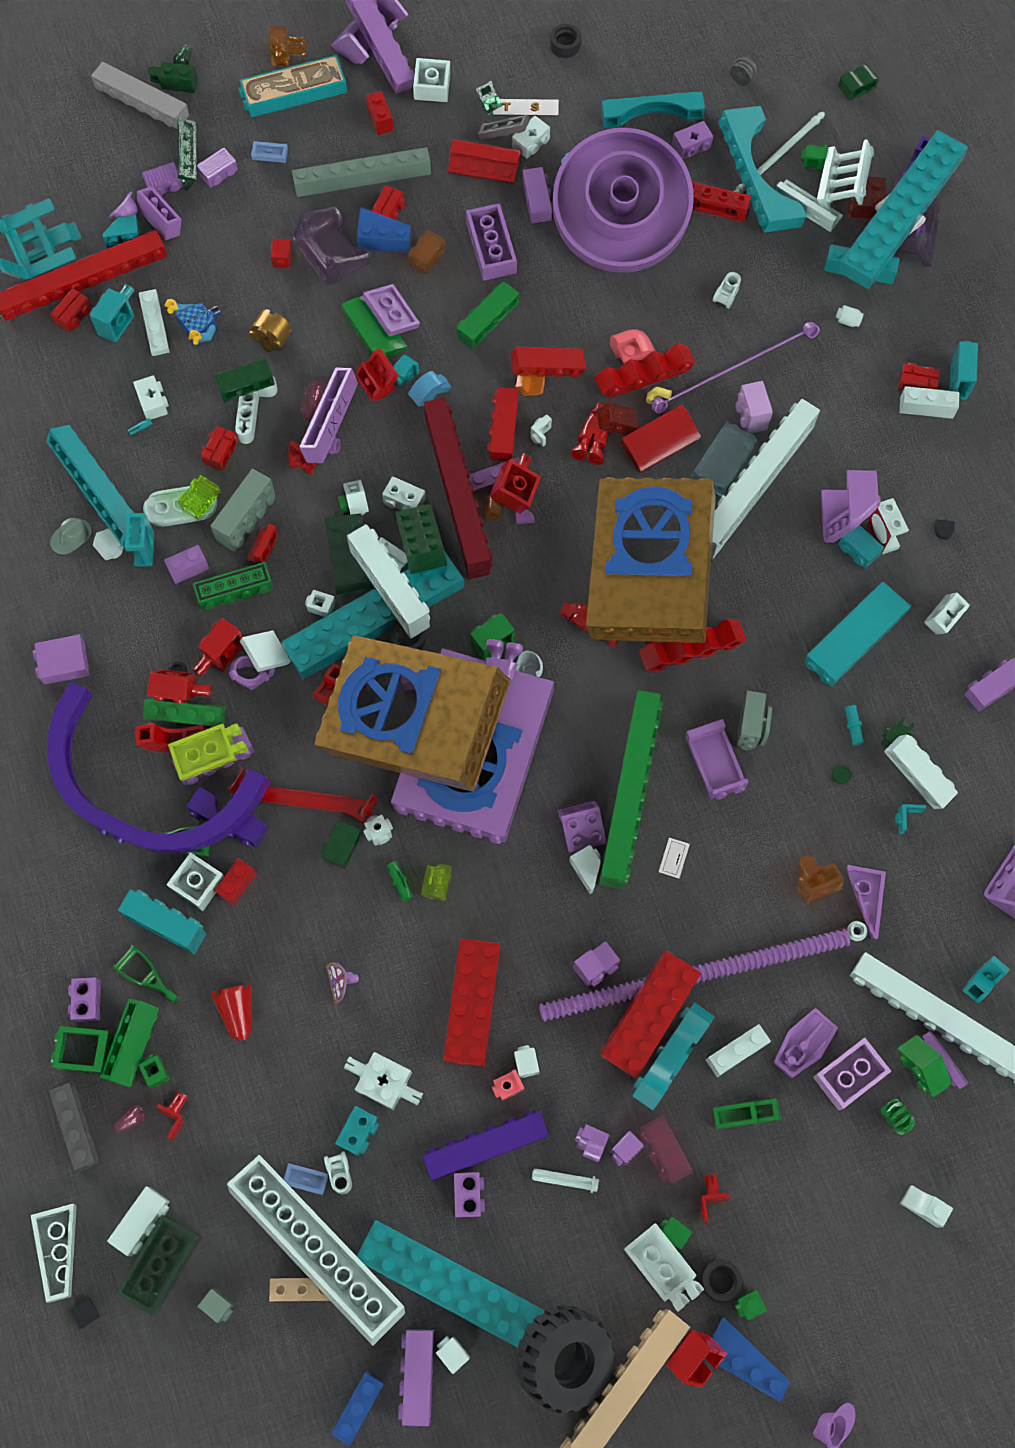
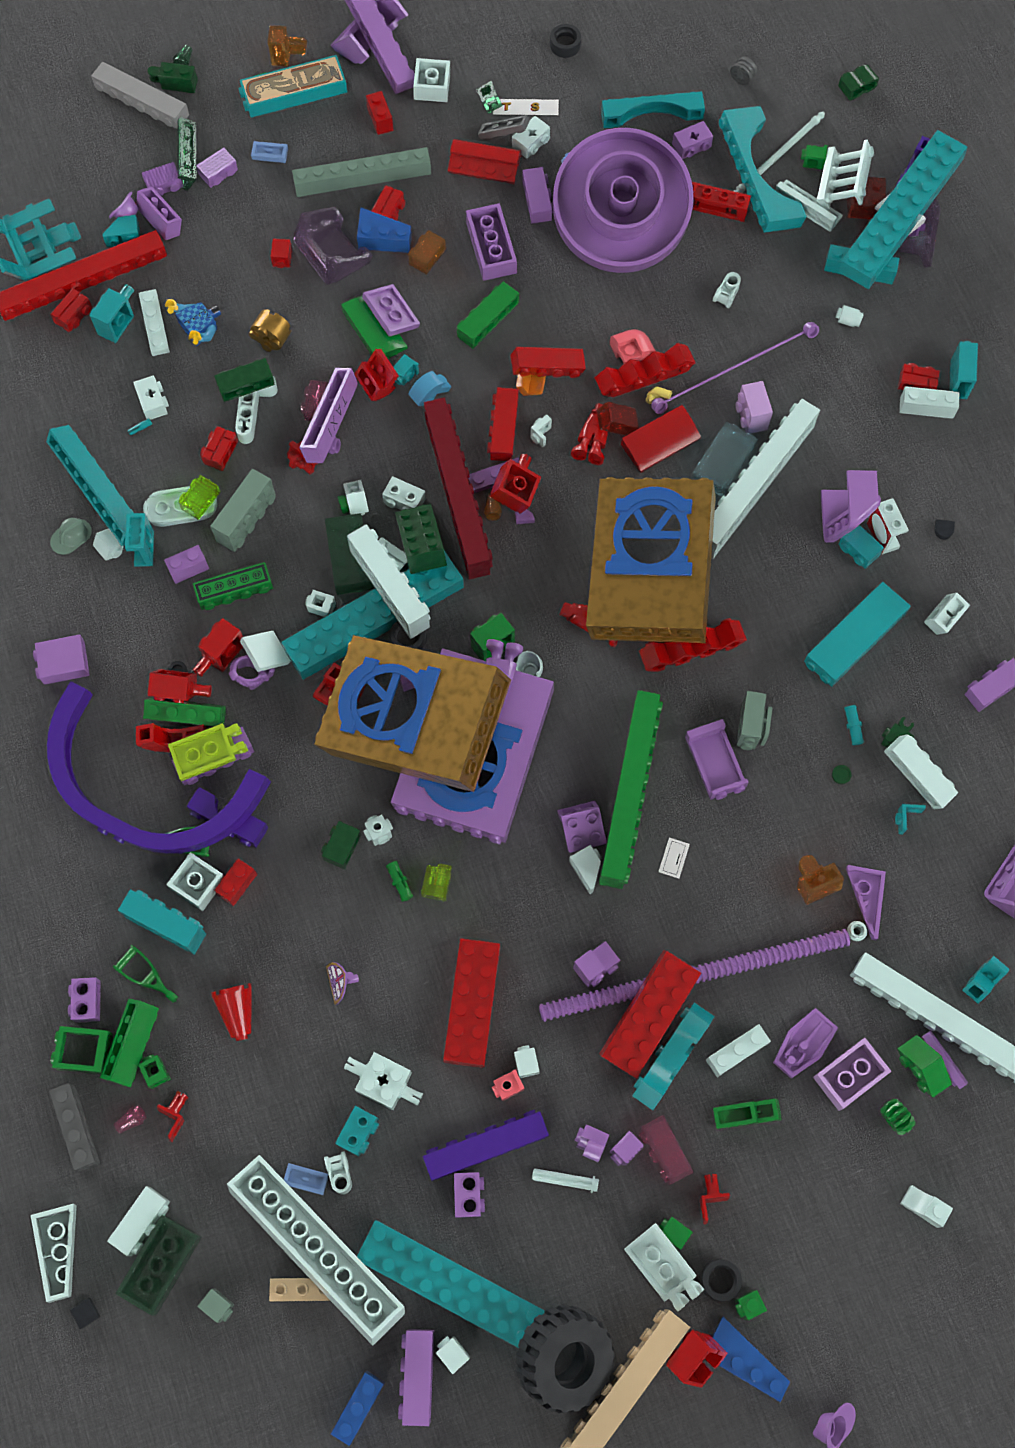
red piece [228,767,378,826] -> none
red bracket [247,524,279,564] -> none

